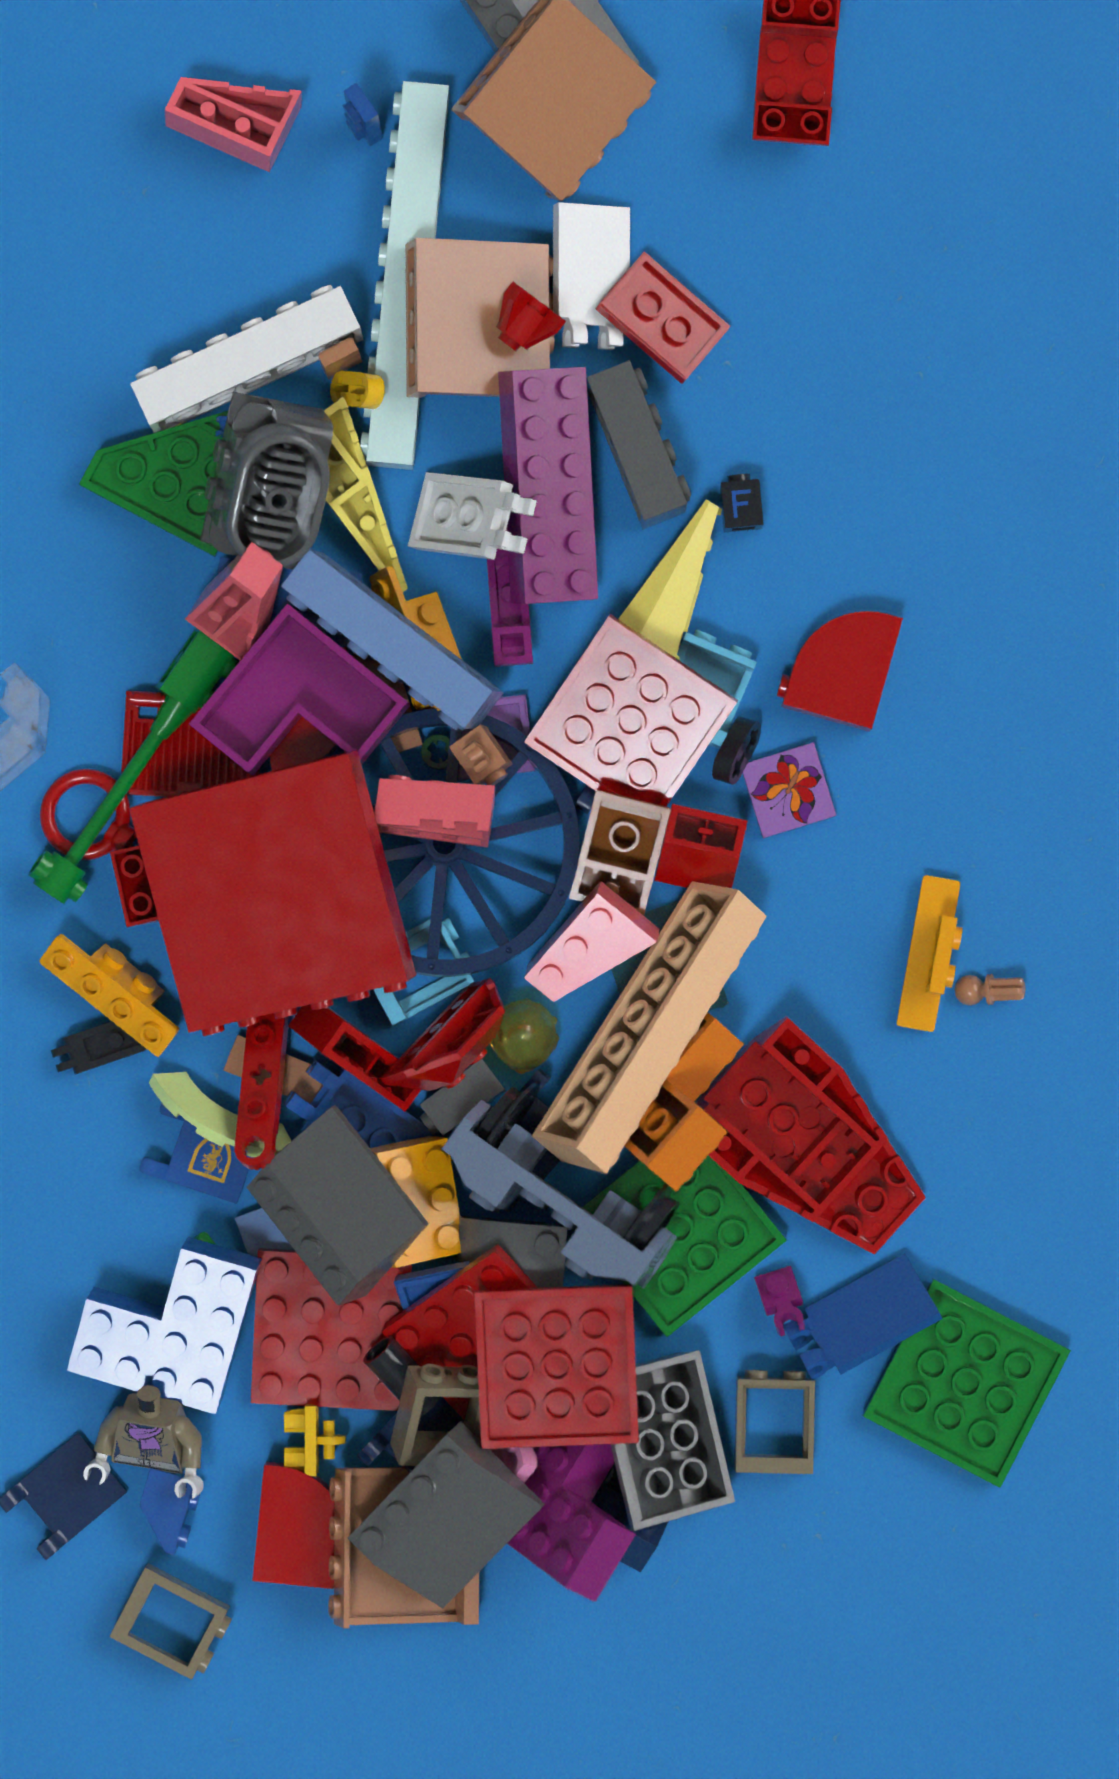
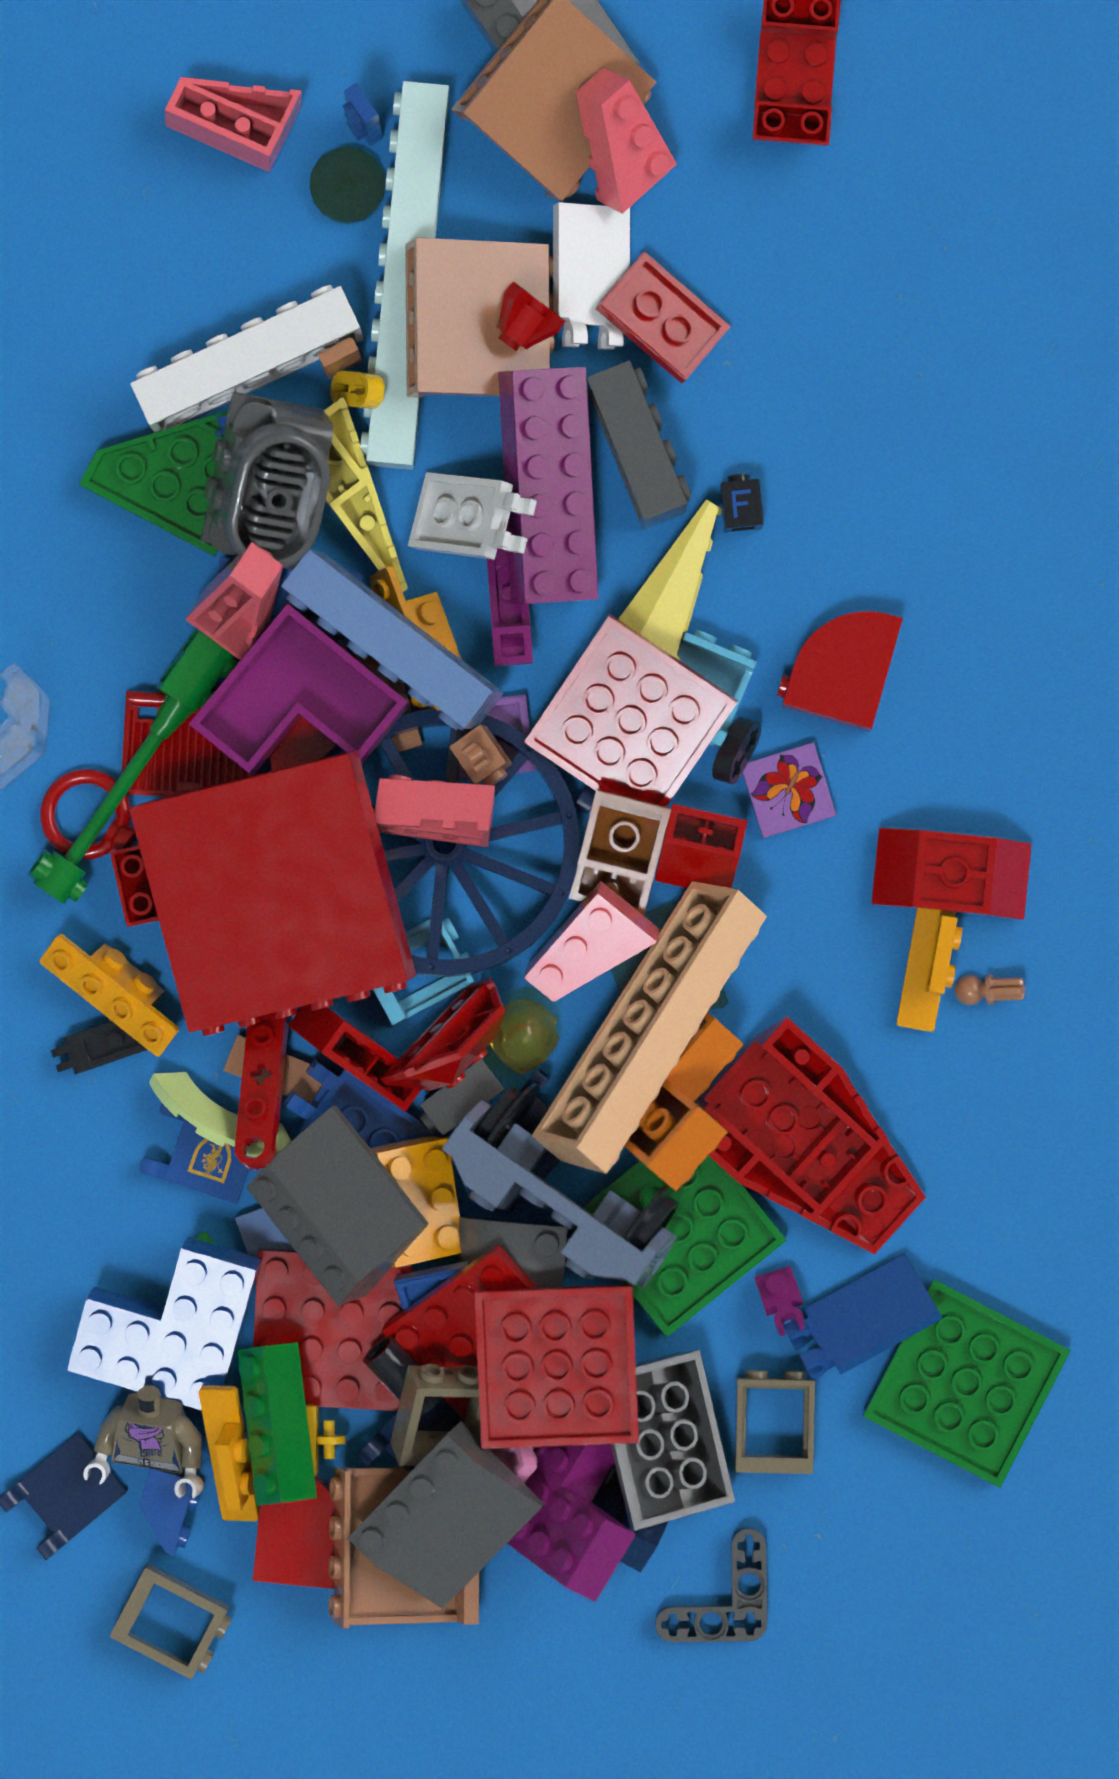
dark green bush [421,734,450,770] -> none
none -> light orange bracket [198,1385,260,1521]
none -> green brick [238,1342,317,1506]
none -> clear green tile [309,147,386,224]
none -> coral wedge [576,67,677,214]
none -> dark grey beam [655,1527,767,1642]
none -> red slope [871,828,1032,920]

